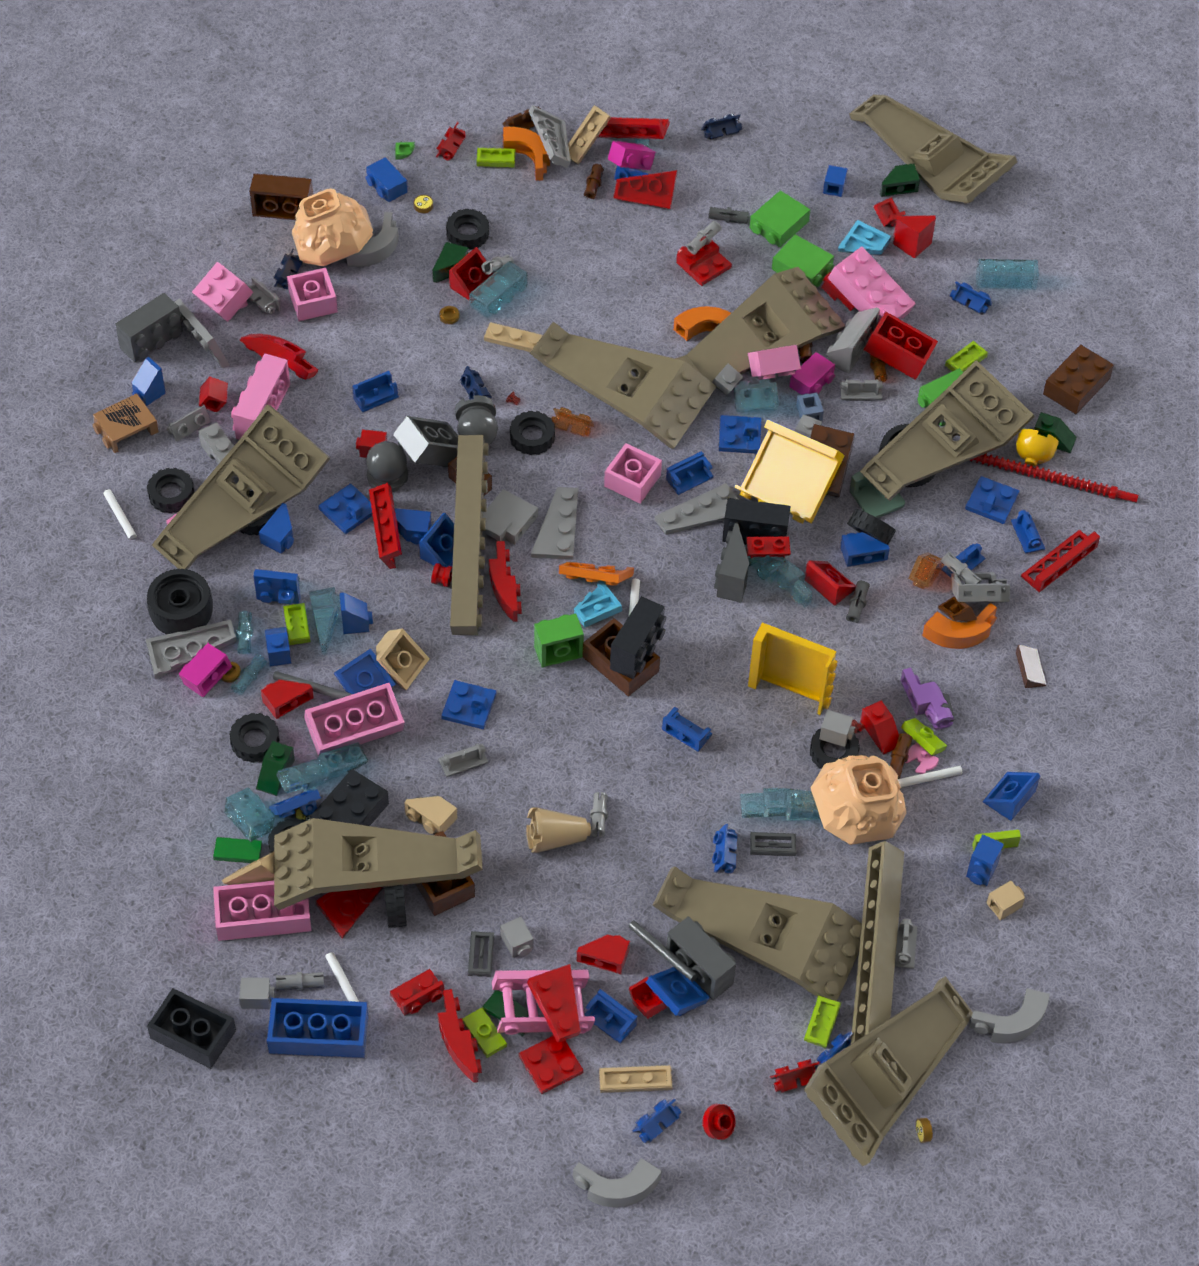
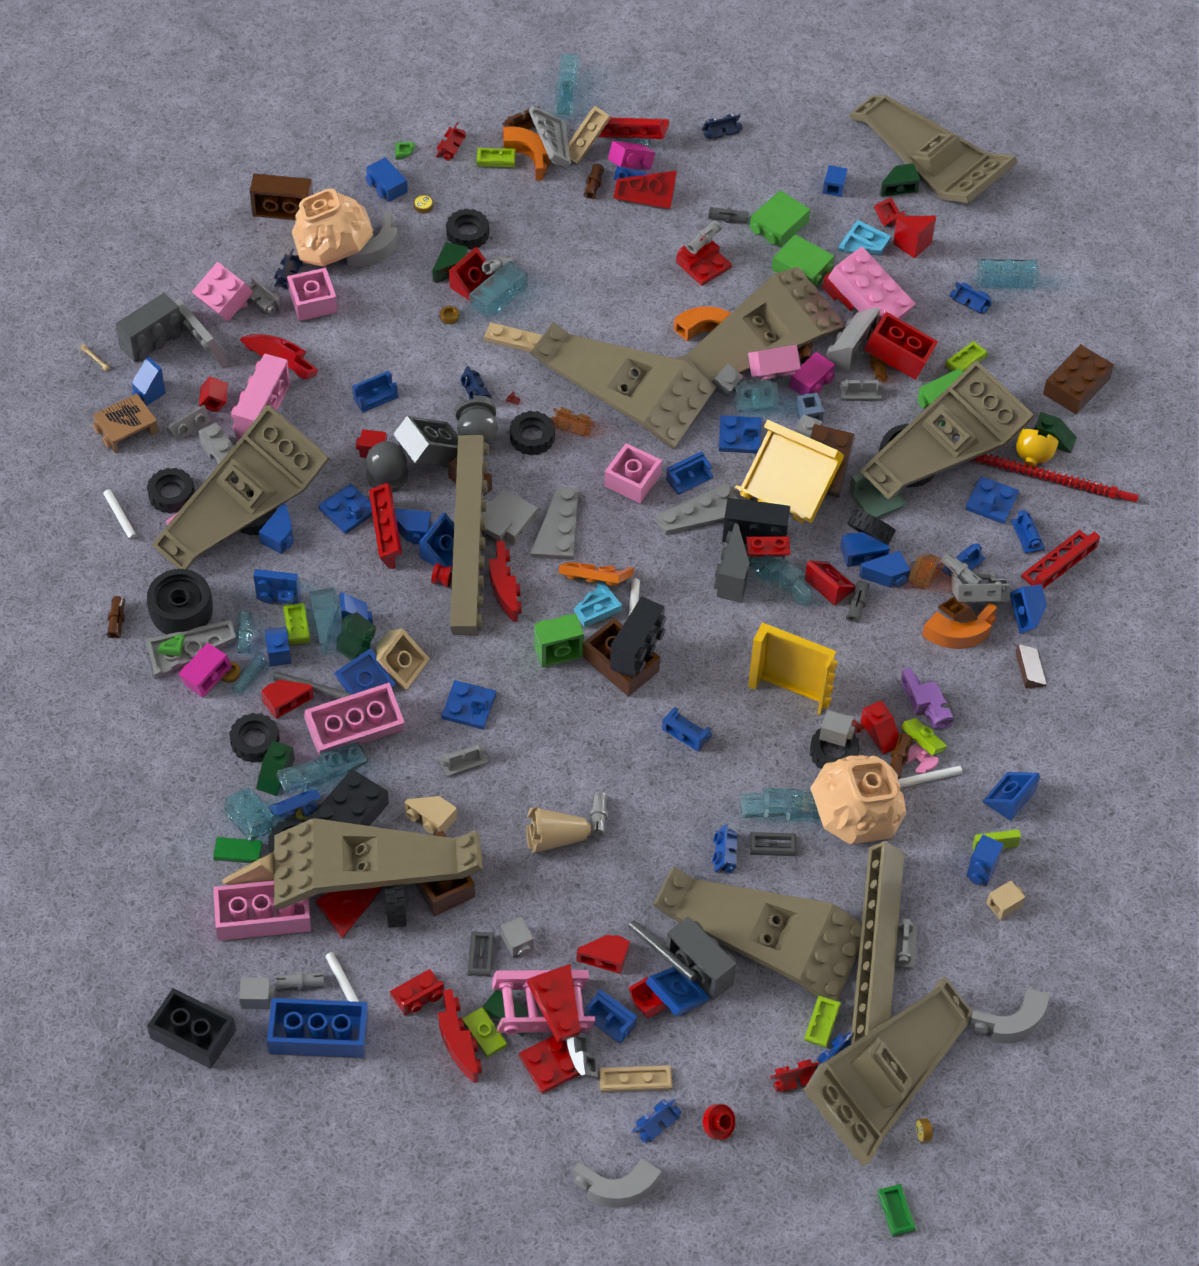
none -> tan hinge [80,344,111,371]
none -> reddish brown pin [107,596,126,638]
none -> bright green tile [158,634,185,657]
none -> clear green brick [336,612,376,661]
none -> clear light blue slope [554,54,580,117]
none -> flat silver slope [567,1032,599,1079]
none -> blue slope [859,551,911,588]
none -> green tile [877,1184,916,1237]
none -> blue slope [1010,584,1047,634]

